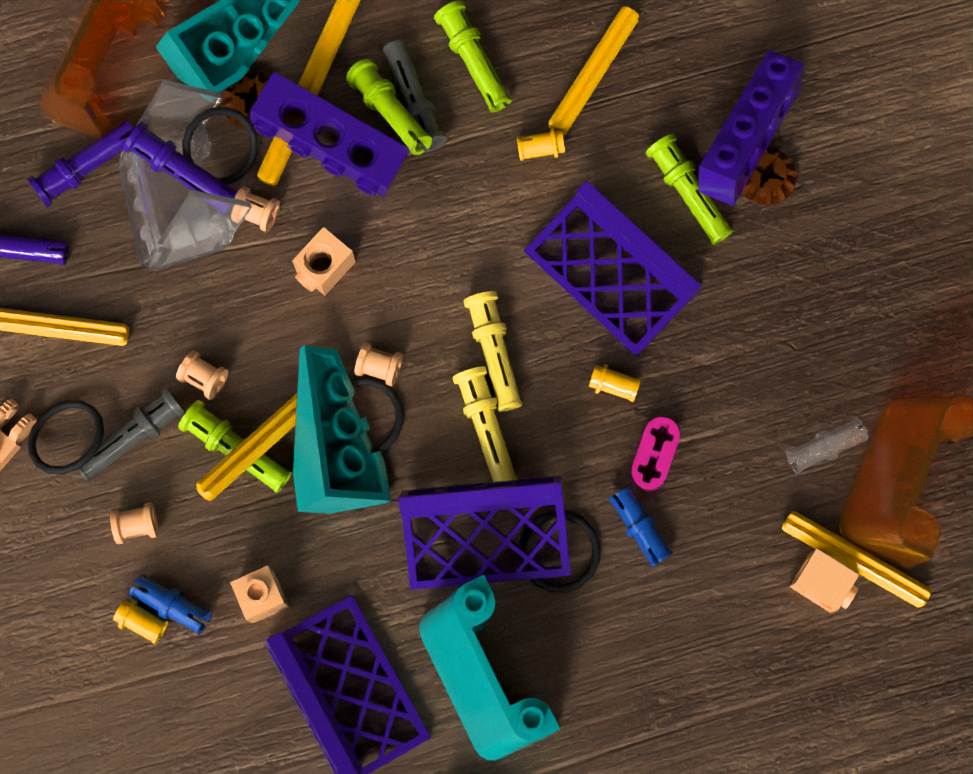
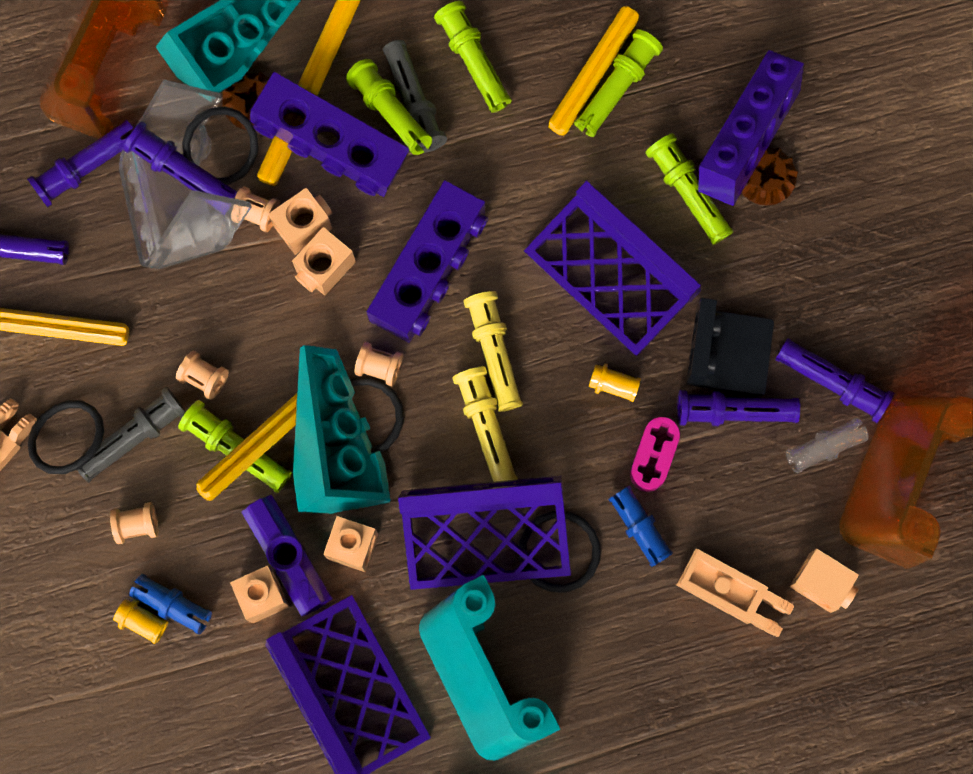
yellow pin [516,127,565,161] -> none
yellow axle [782,511,931,607] -> none
none -> dark purple piece [241,495,333,617]
none -> light nougat brick [268,188,333,255]
none -> light nougat brick [323,516,379,572]
none -> dark purple brick [366,180,488,343]
none -> lime pin [574,29,663,137]
none -> light nougat hinge [676,549,794,637]
none -> dark purple pin [677,390,800,427]
none -> black bracket [686,298,774,396]
none -> dark purple pin [775,338,895,423]

